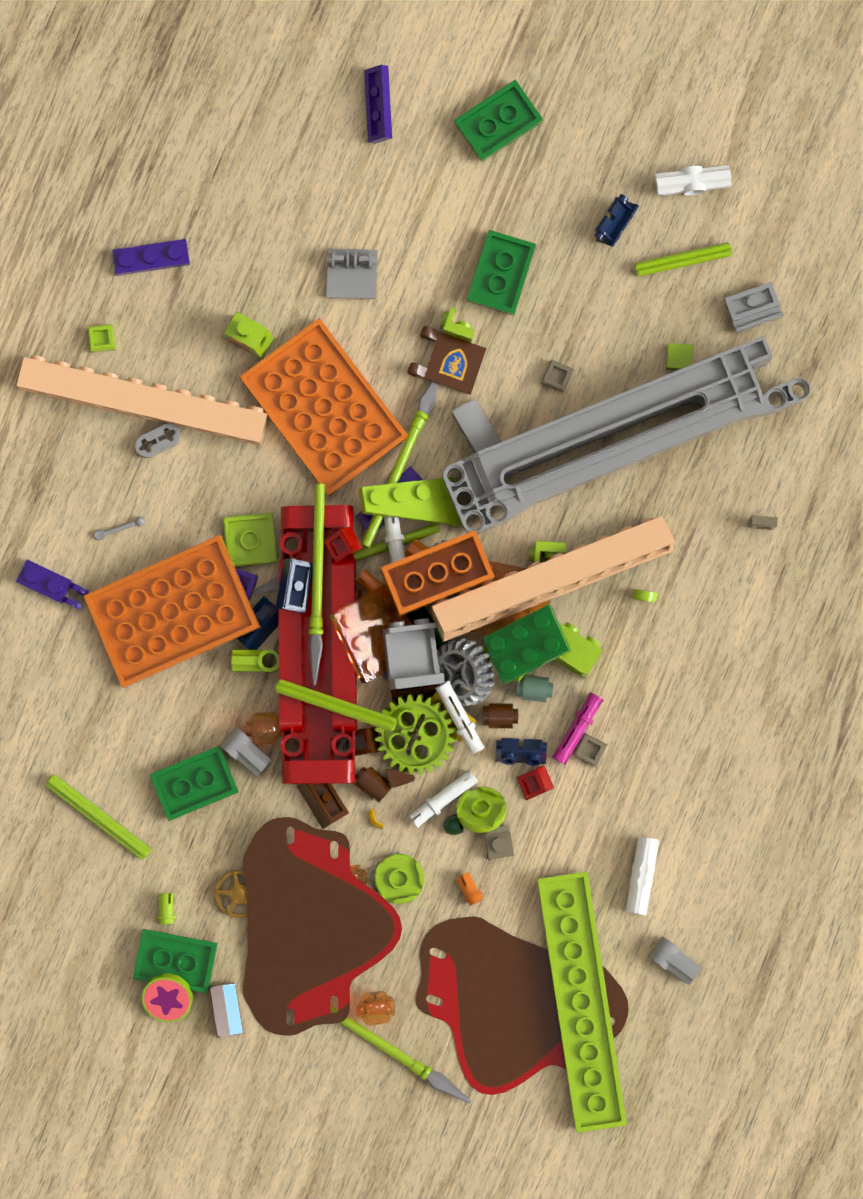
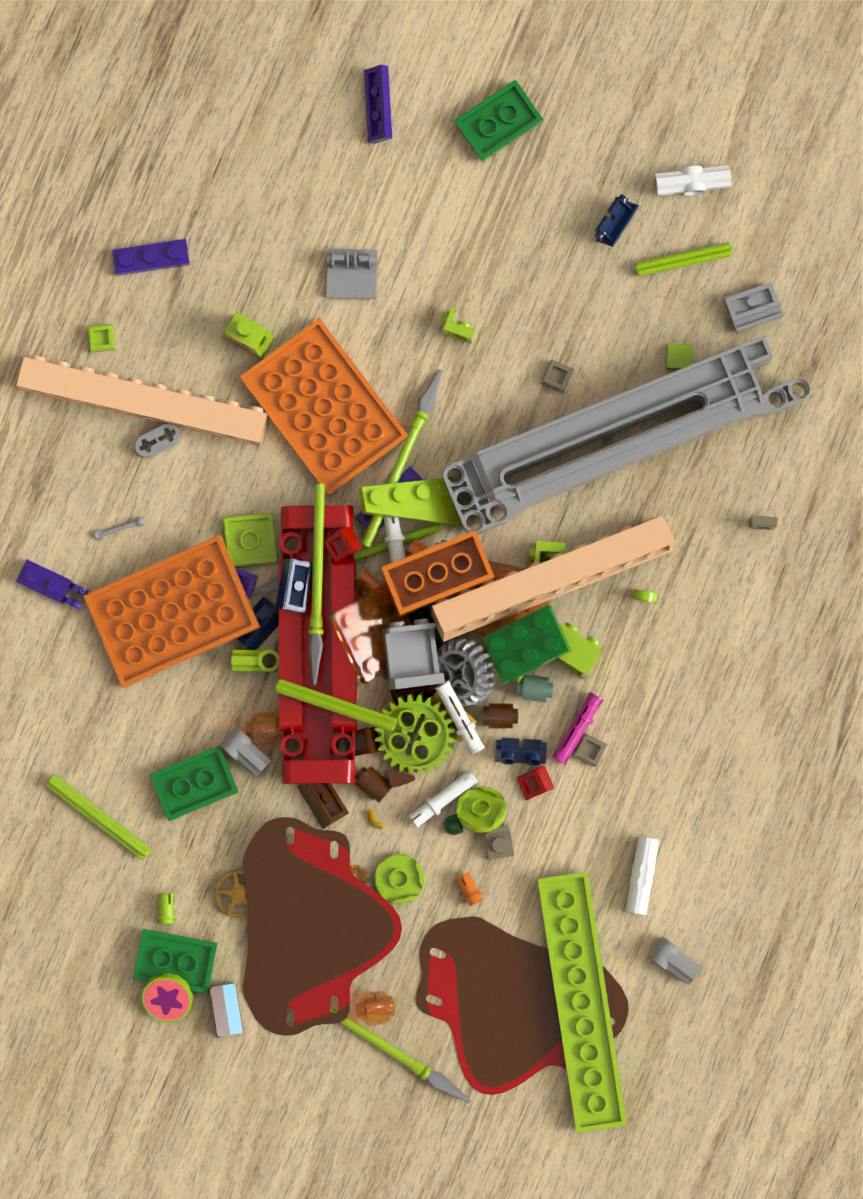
reddish brown flag [408,326,487,395] -> none
light grey brick [452,400,502,453] -> none
green plate [467,230,536,316] -> none

